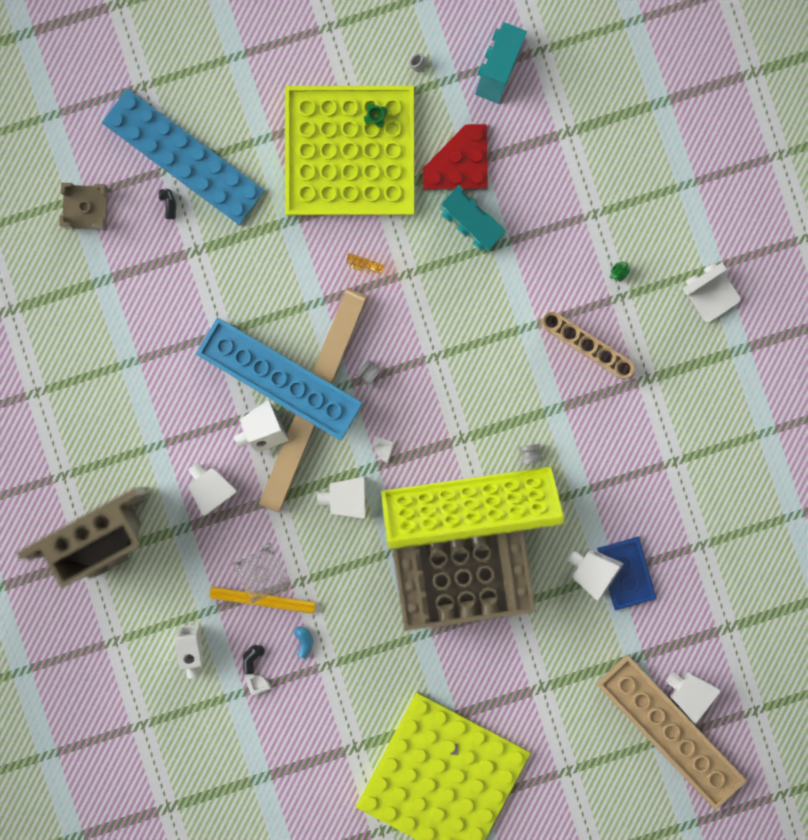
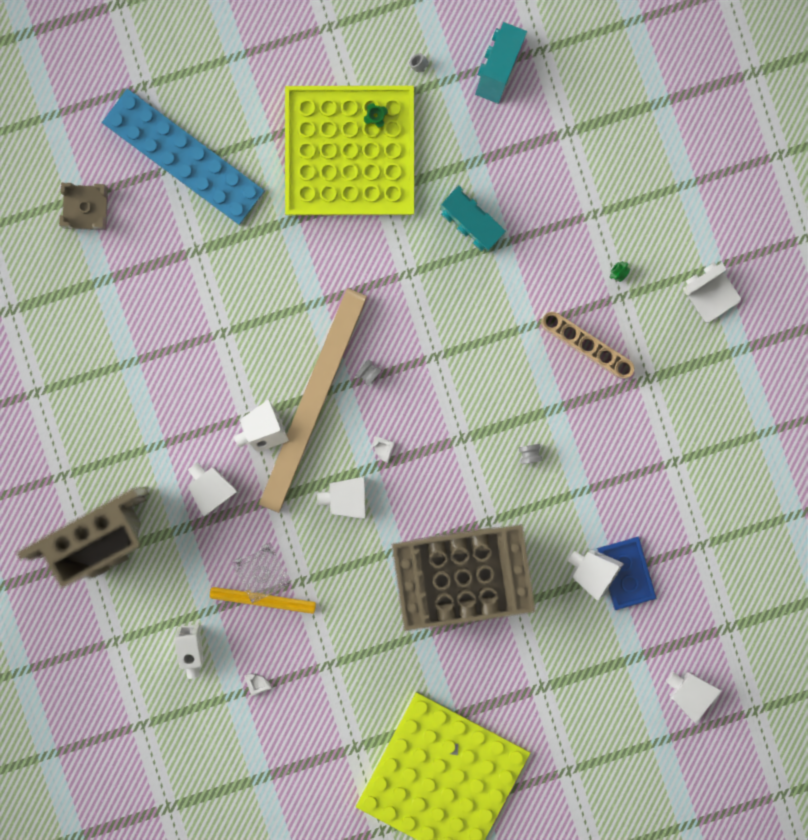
black arm [158,188,176,219] -> none
dark azure plate [196,317,364,441] -> none
black arm [243,644,265,674] -> none
dark azure arm [294,626,314,659] -> none
clear yellow plate [346,253,384,274] -> none
neon yellow plate [381,467,564,549] -> none
red plate [423,124,488,190] -> none
tan plate [596,654,747,810] -> none

